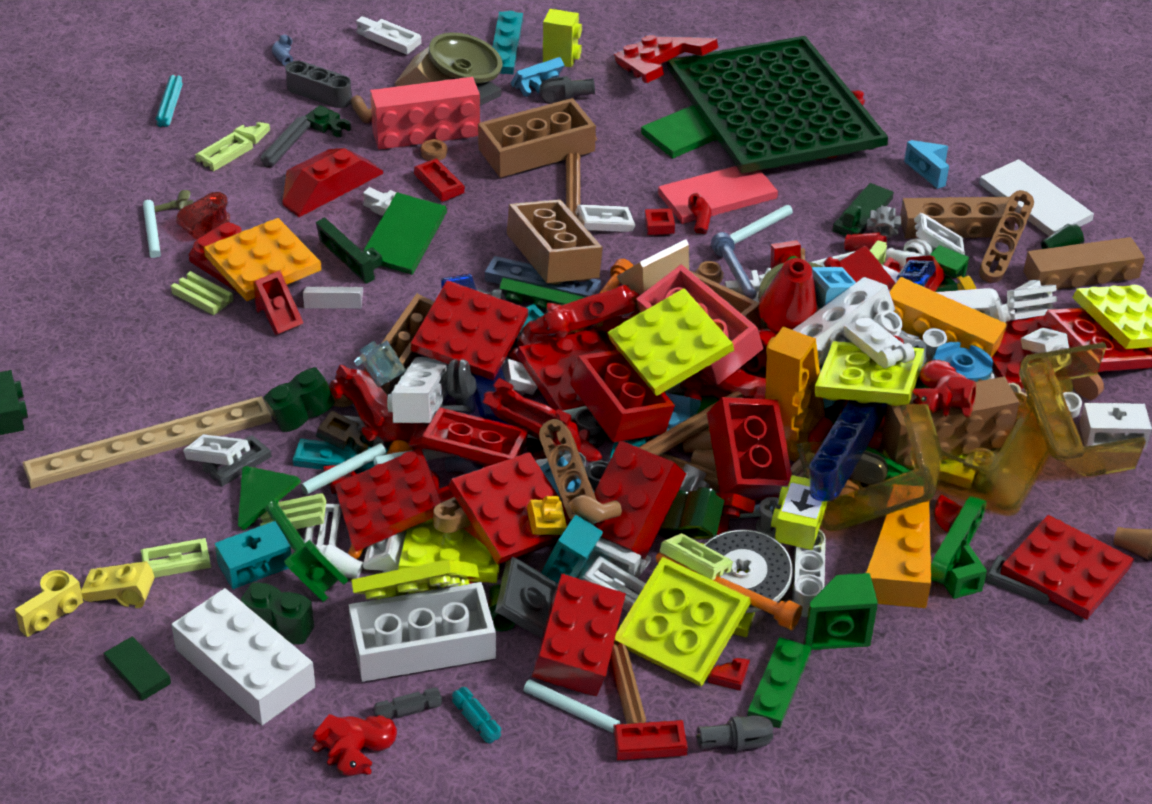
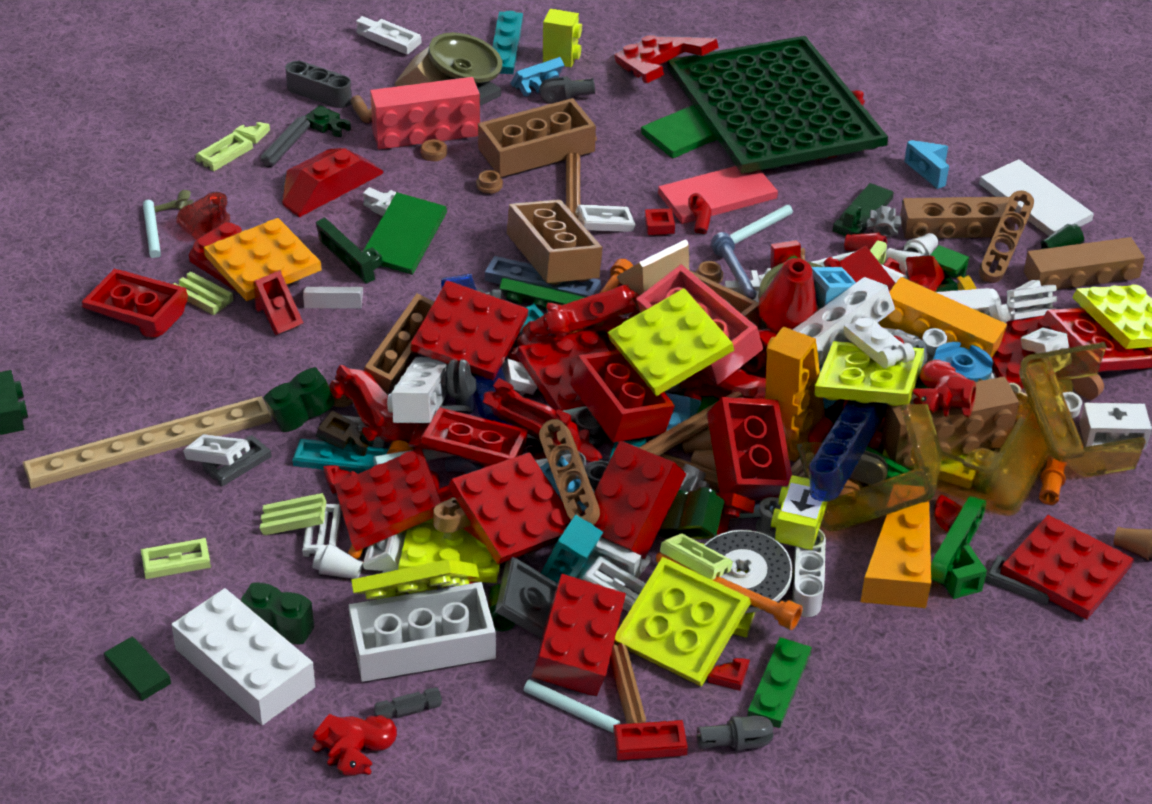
light yellow plate [15,570,84,637] -> none
light yellow plate [81,561,155,608] -> none
teal axle [155,75,183,127] -> none
teal brick [215,521,292,590] -> none
green piece [238,466,349,602] -> none
sand blue arm [272,35,293,66] -> none
light aqua bar [301,443,386,495] -> none
clear light blue bracket [354,340,406,388] -> none
red plate [414,158,465,202] -> none
teal axle [452,686,501,744] -> none
yellow tile [527,496,567,535] -> none
medium nougat arm [571,495,622,523] -> none
green slope [804,573,878,650] -> none
white plate [873,311,902,336] -> none
clear blue tile [896,260,936,287] -> none
white tile [914,213,965,255] -> none
none -> red slope [81,268,188,337]
none -> medium nougat plate [476,170,503,193]
none -> orange axle [1039,452,1066,505]

